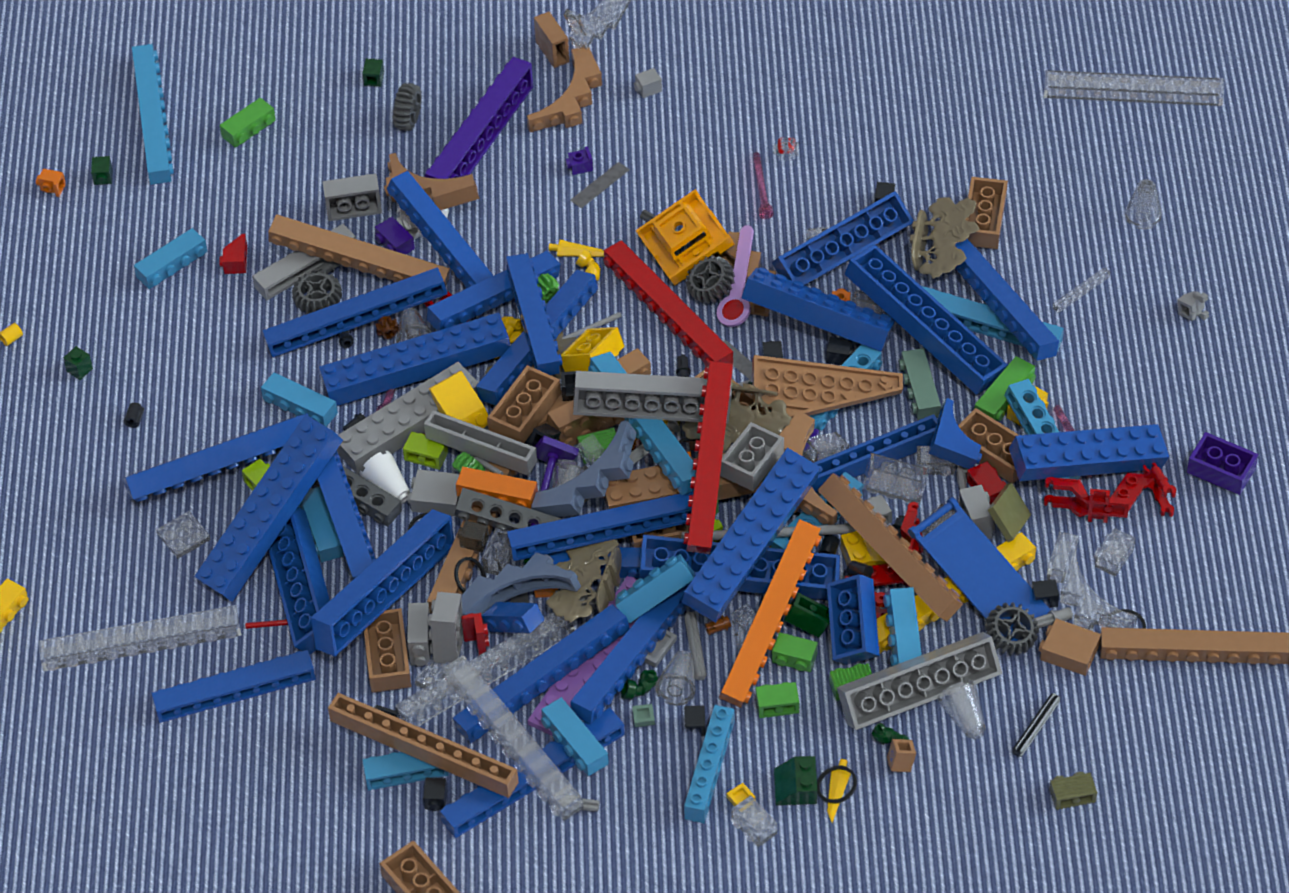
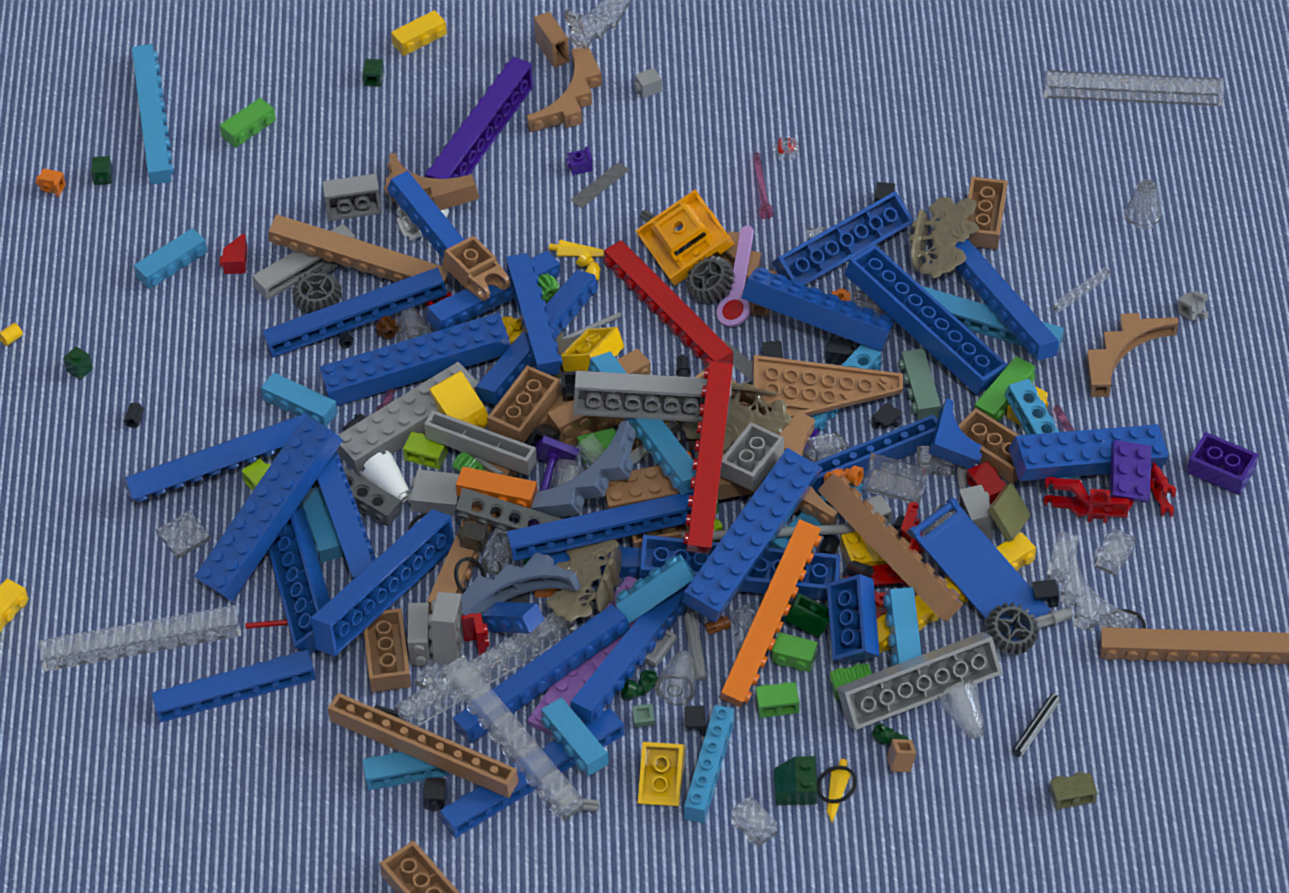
dark purple brick [374,217,415,255] -> none
dark grey gear [392,83,422,131] -> none
yellow plate [726,783,756,811] -> none
medium nougat brick [1039,618,1101,676] -> none
none -> yellow brick [391,10,447,56]
none -> medium nougat brick [443,235,510,301]
none -> yellow slope [638,742,686,806]
none -> orange arm [824,466,864,486]
none -> black panel [872,402,902,429]
none -> medium nougat arch [1086,313,1179,397]
none -> dark purple plate [1110,440,1151,503]

